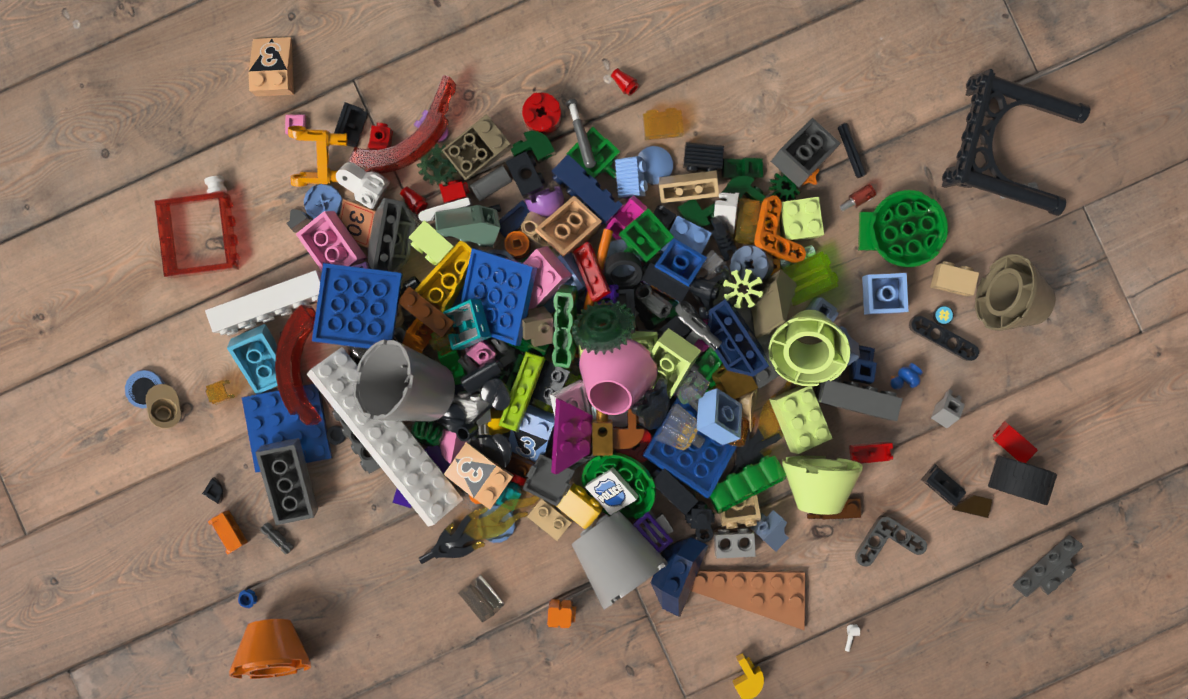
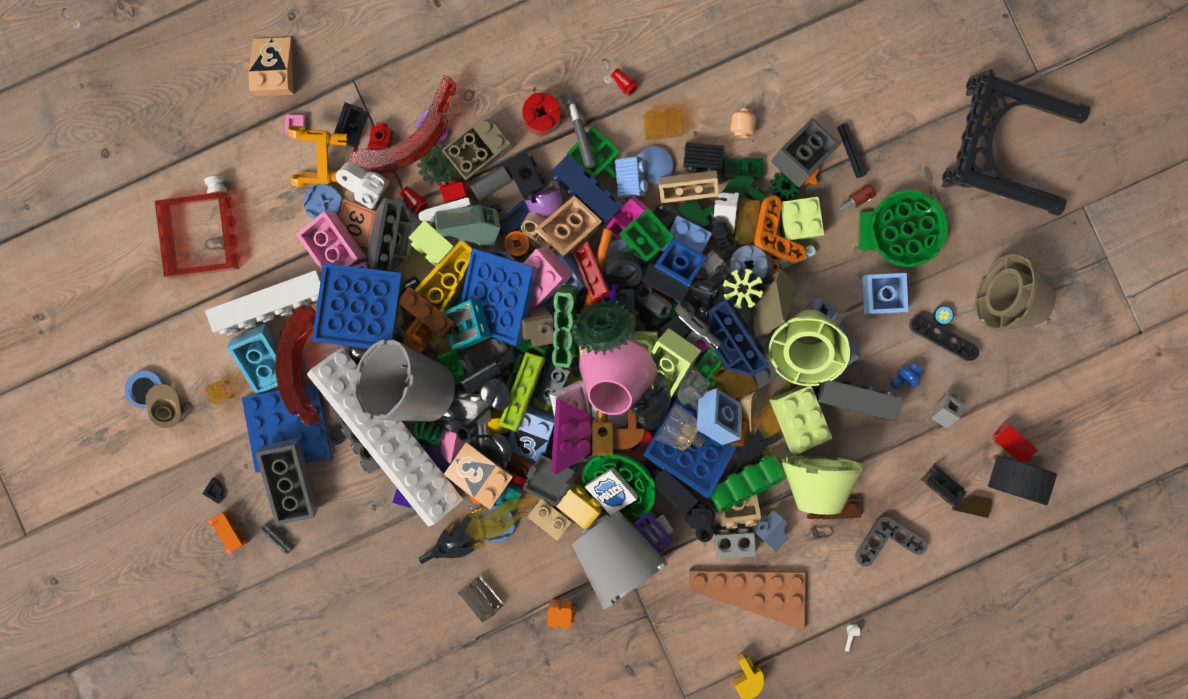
orange cone [229,619,311,679] -> none
blue plate [238,589,257,608] -> none
dark grey tile [287,209,313,233] -> none
bright pink brick [465,340,496,366] -> none
dark green brick [510,131,556,163] -> none
dark blue wedge [650,537,708,617] -> none
clear neon green brick [782,251,839,306] -> none
dark blue brick [849,345,877,385] -> none
red hinge [849,442,893,464] -> none
tan brick [930,262,979,297] -> none
dark grey bracket [1013,535,1083,597] -> none
none -> light nougat head [730,109,757,139]

